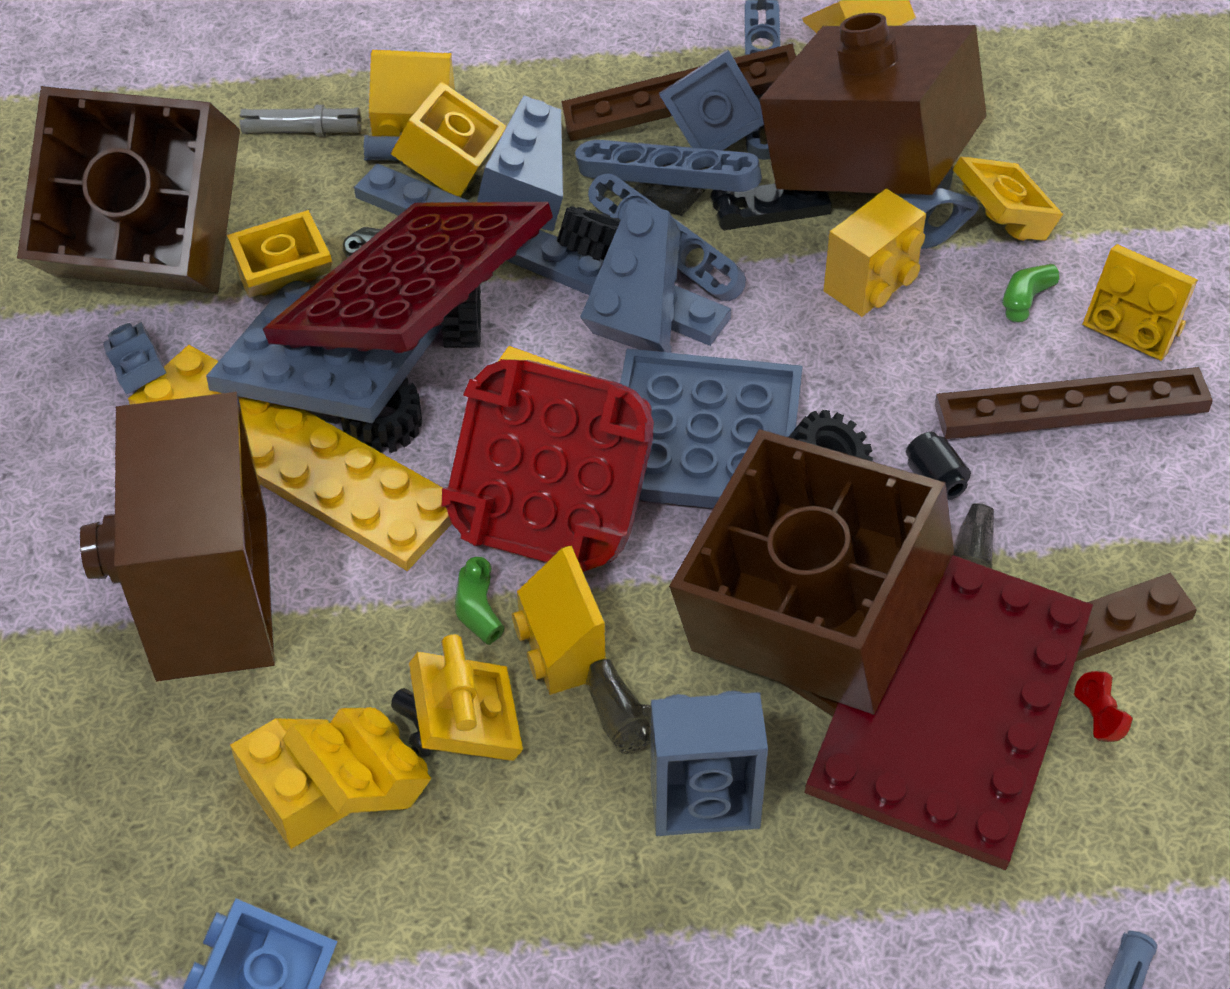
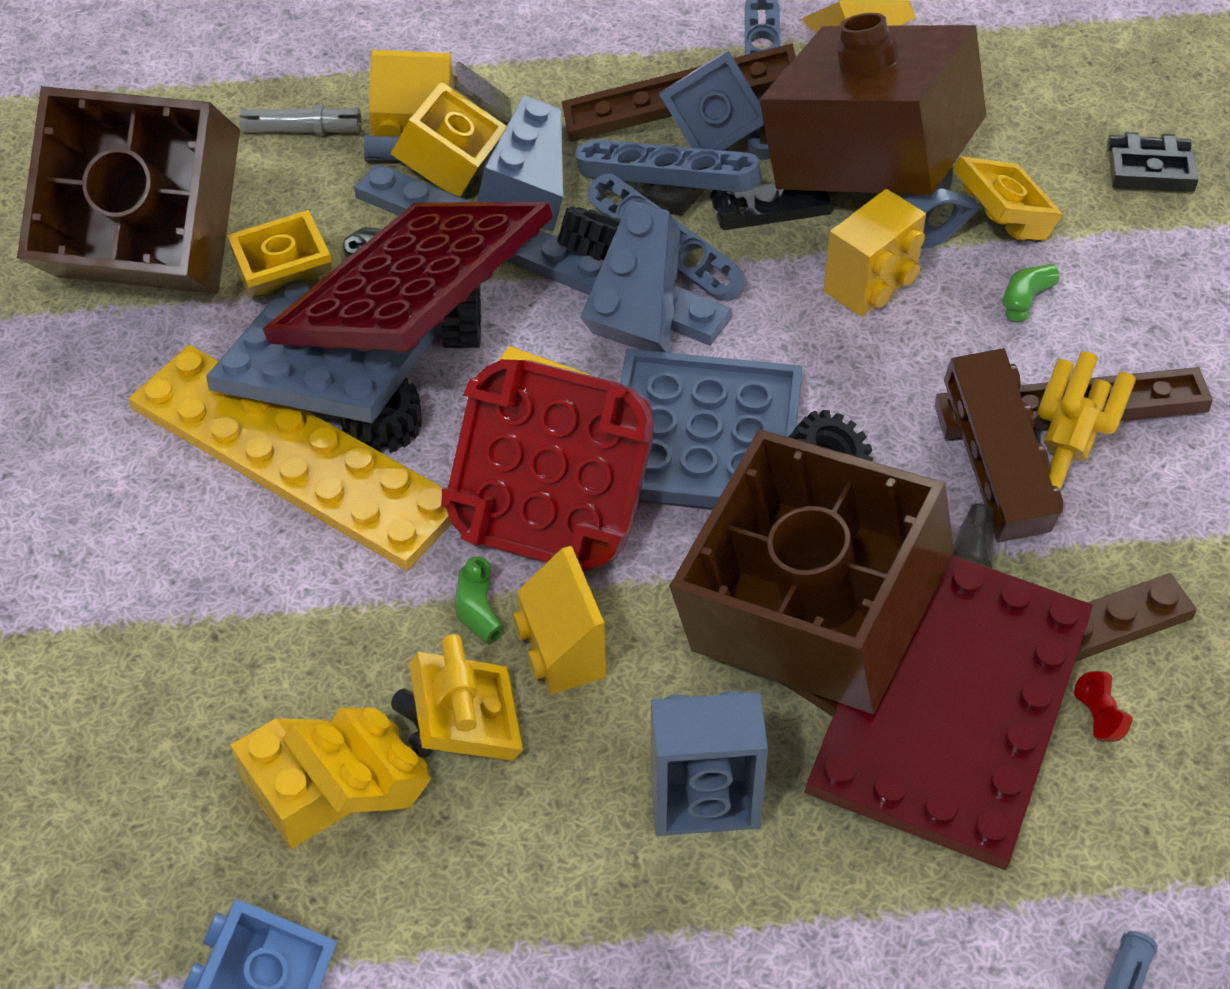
reddish brown brick [80,392,275,682] -> none
sand blue slope [103,322,166,395] -> none
clear smoke piece [586,659,651,754] -> none
black brick [906,432,971,500] -> none
yellow plate [1082,244,1198,361] -> none
none -> clear smoke piece [454,61,512,126]
none -> reddish brown brick [944,348,1063,543]
none -> yellow plant [1038,351,1136,490]
none -> black plate [1107,132,1198,192]

